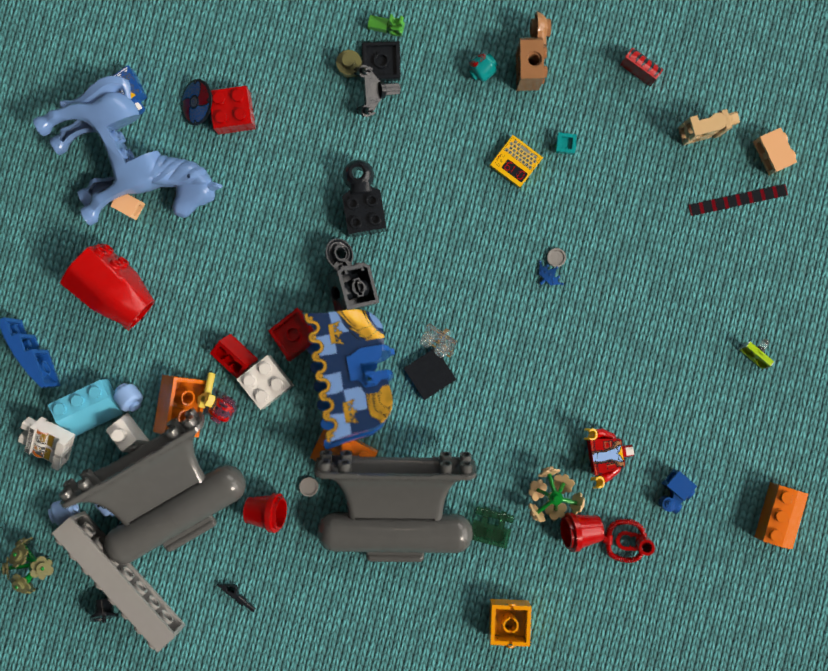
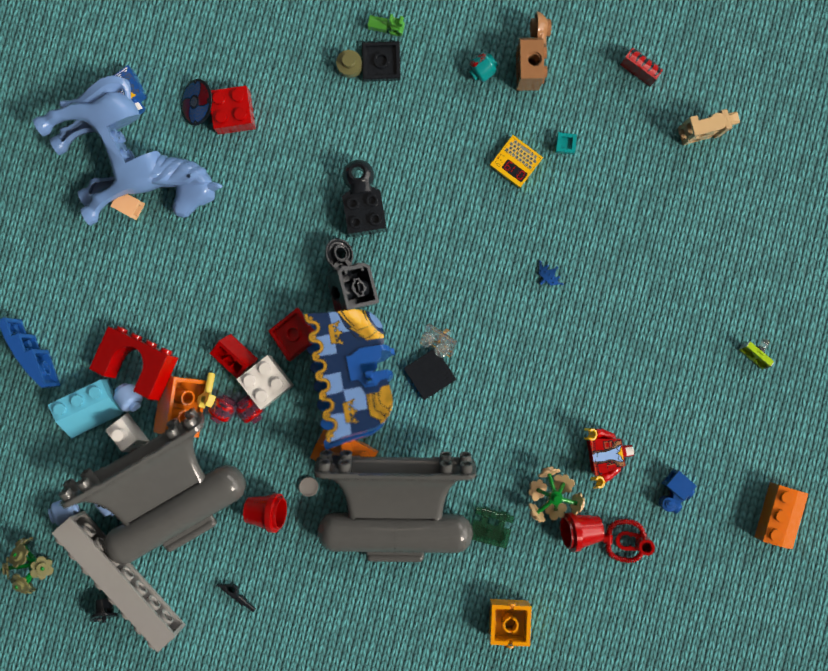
white hips [18,417,75,471] -> none
red animal [60,243,155,331] -> none
axle [354,65,401,117] -> none
light grey piece [547,248,566,267] -> none
black sticker [689,184,788,216] -> none
light nougat brick [753,128,797,175] -> none
none -> red arch [89,326,178,401]
none -> clear pink head [236,395,264,425]

